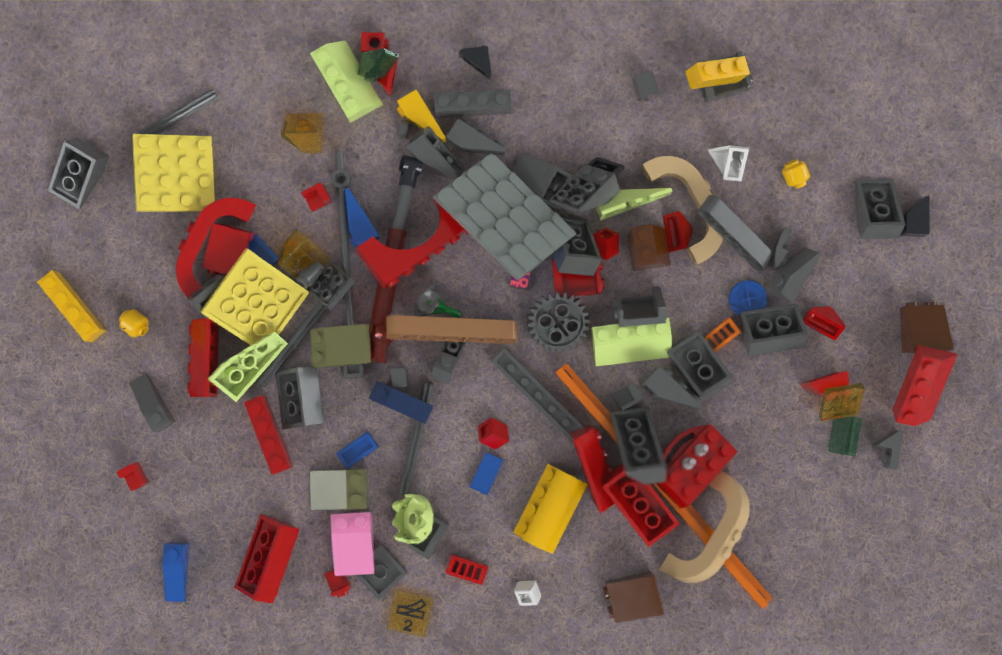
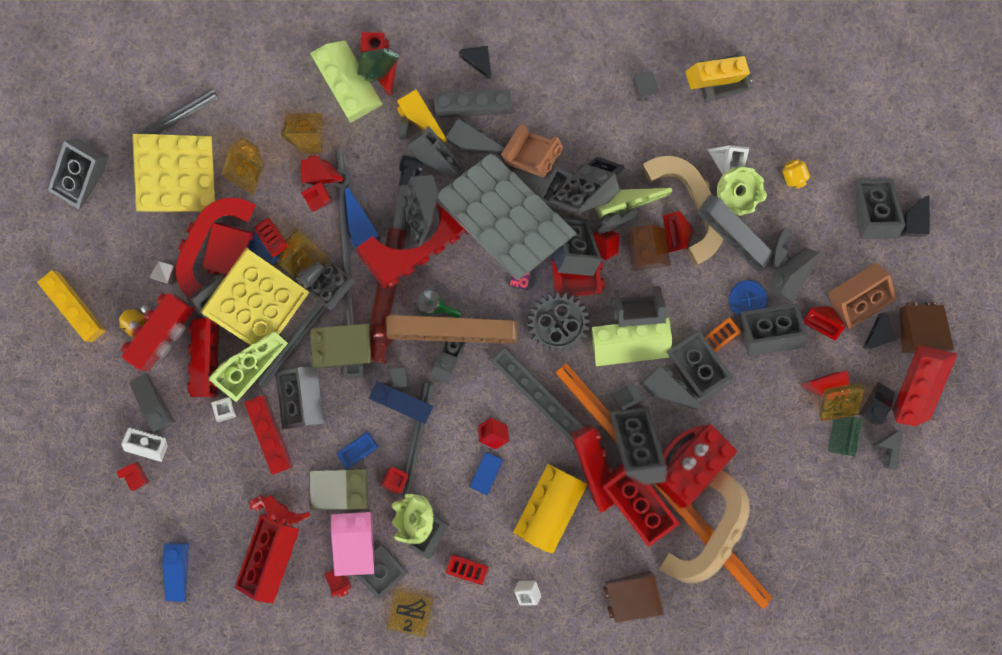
none -> red piece [120,293,195,371]
none -> white brick [122,427,168,462]
none -> white slope [150,261,176,285]
none -> white slope [211,397,237,423]
none -> clear yellow slope [221,137,264,195]
none -> red plant [248,495,310,526]
none -> red slope [254,218,289,257]
none -> red slope [301,155,343,185]
none -> red panel [379,467,409,494]
none -> dark grey slope [401,175,438,248]
none -> nougat panel [501,124,563,178]
none -> dark grey slope [598,208,638,233]
none -> yellowish green plate [717,166,767,216]
none -> nougat slope [828,263,896,330]
none -> black slope [858,382,895,425]
none -> black slope [863,312,897,350]

